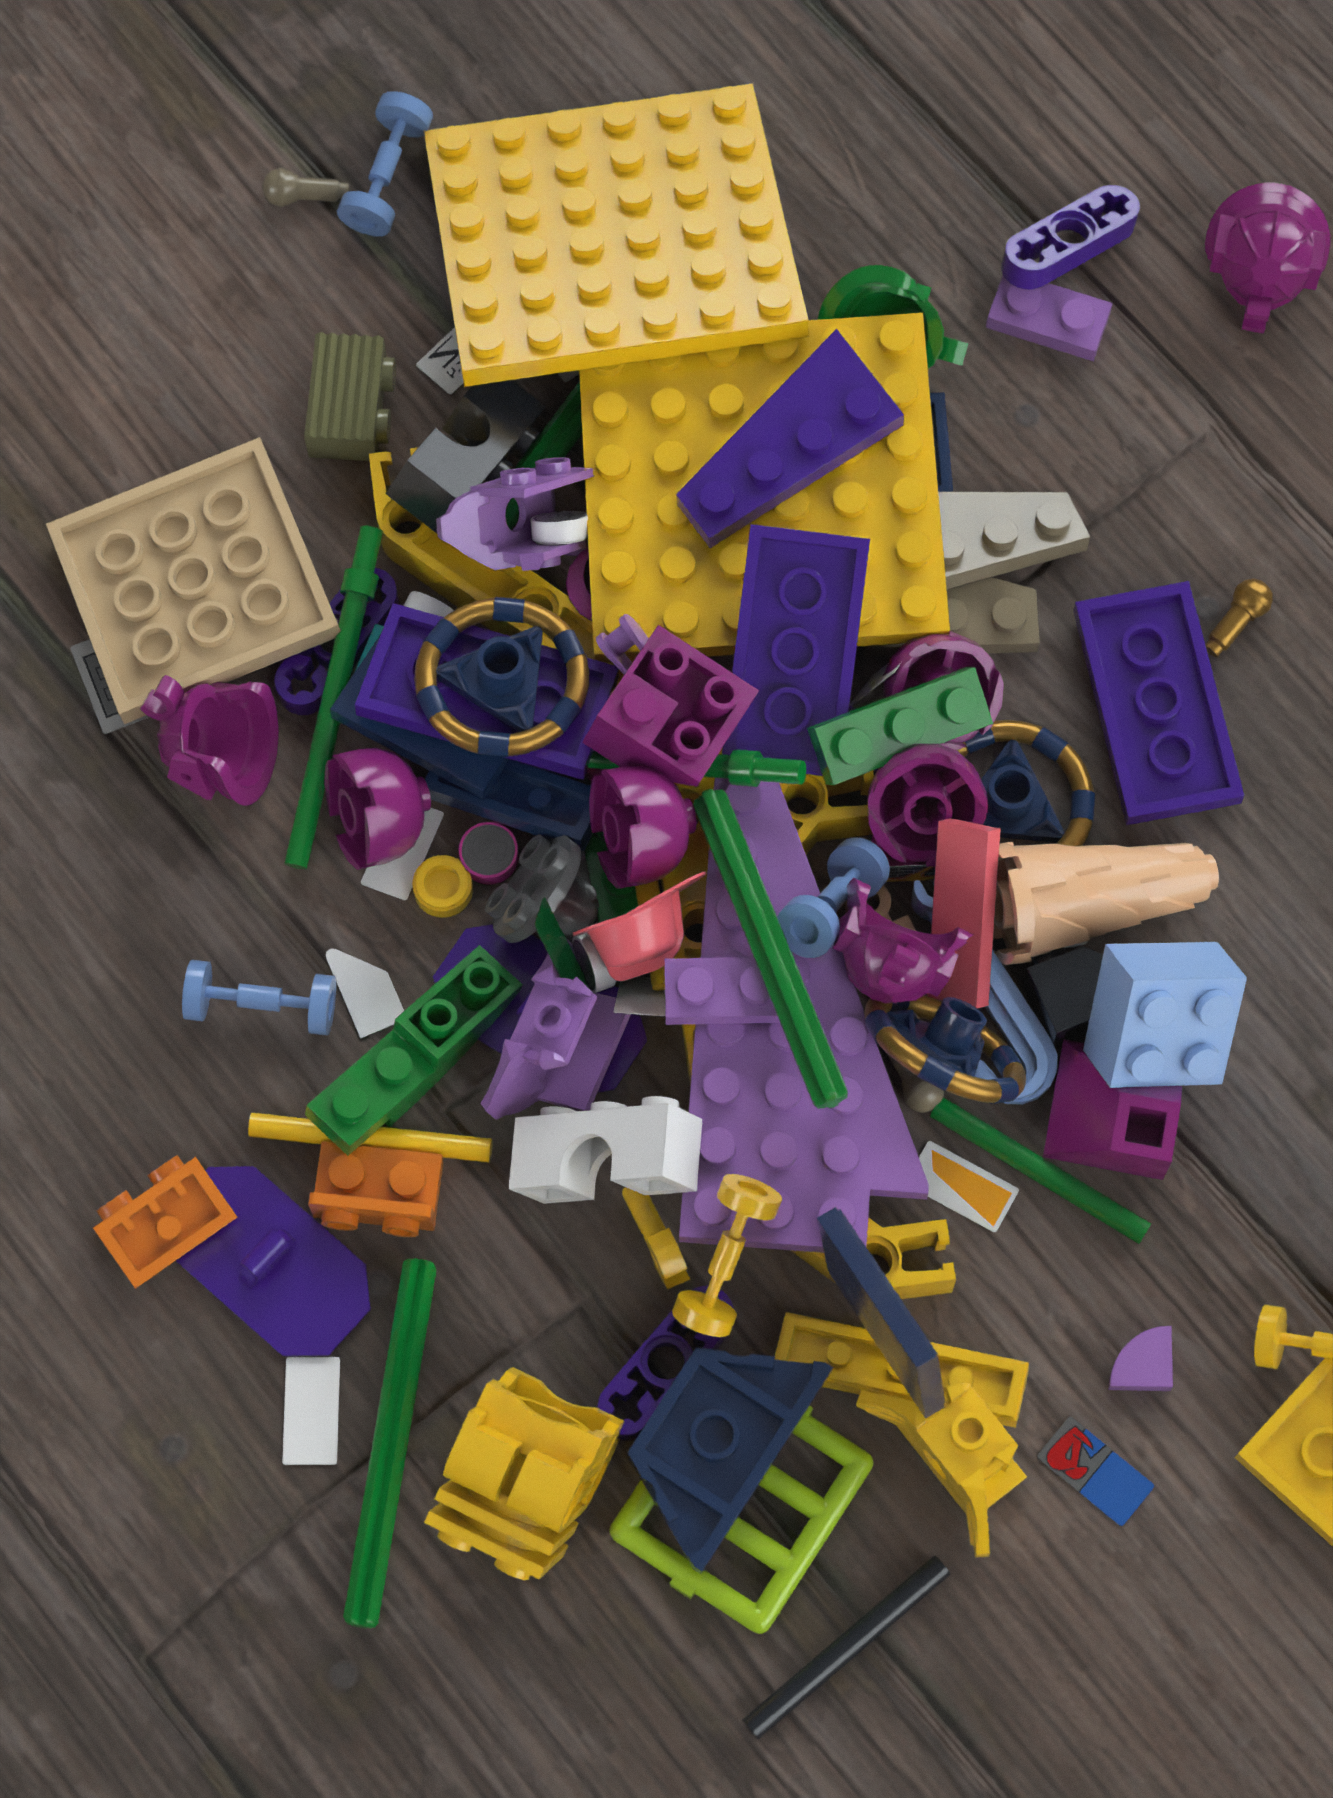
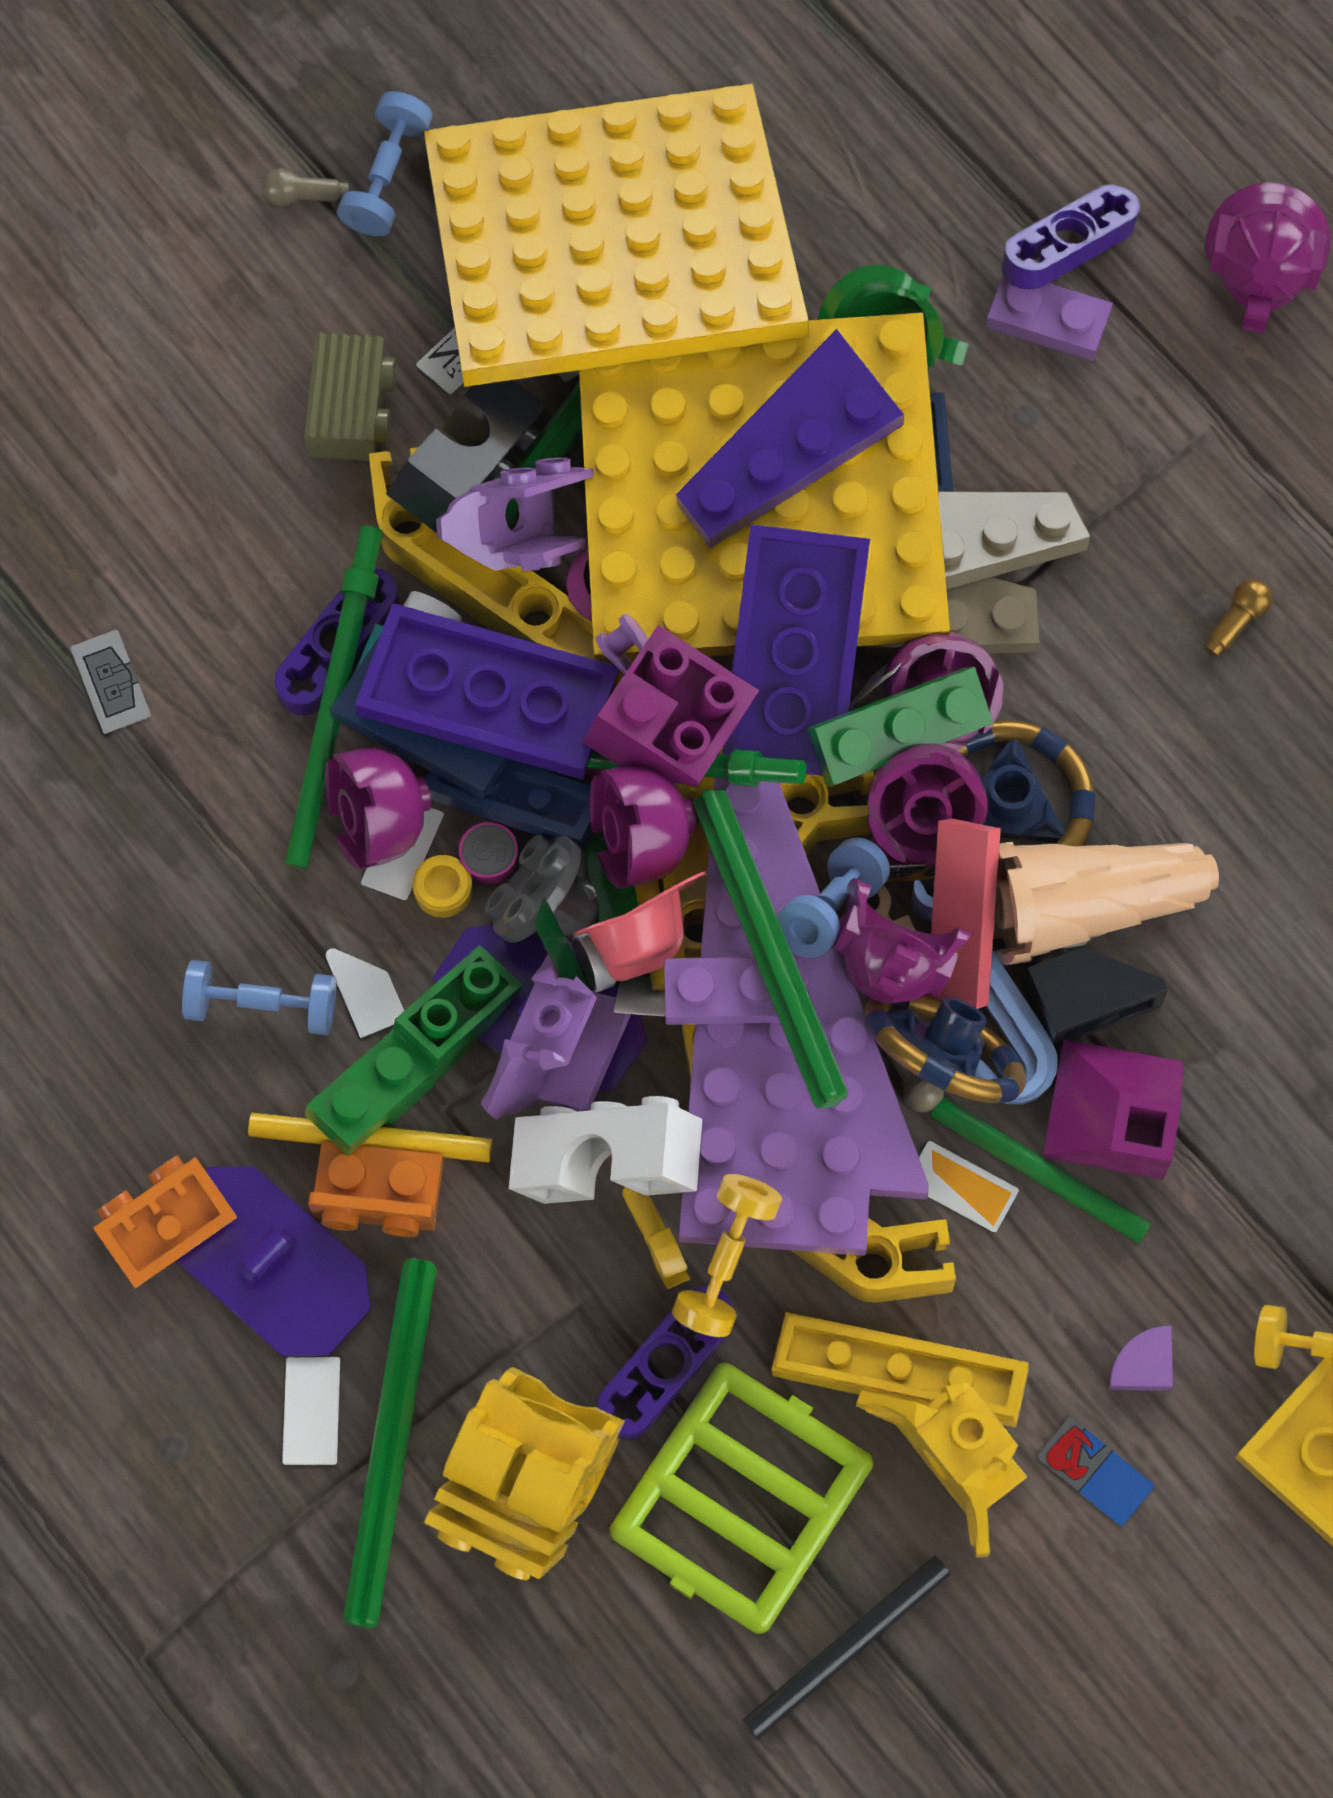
tan plate [46,437,341,724] -> none
magenta helmet [140,675,279,806] -> none
dark blue piece [414,597,589,757] -> none
white tile [530,511,588,545] -> none
dark blue wing [627,1348,833,1574] -> none
dark blue tile [817,1207,945,1419] -> none
dark purple plate [1073,581,1244,825] -> none
light blue brick [1083,942,1247,1088] -> none

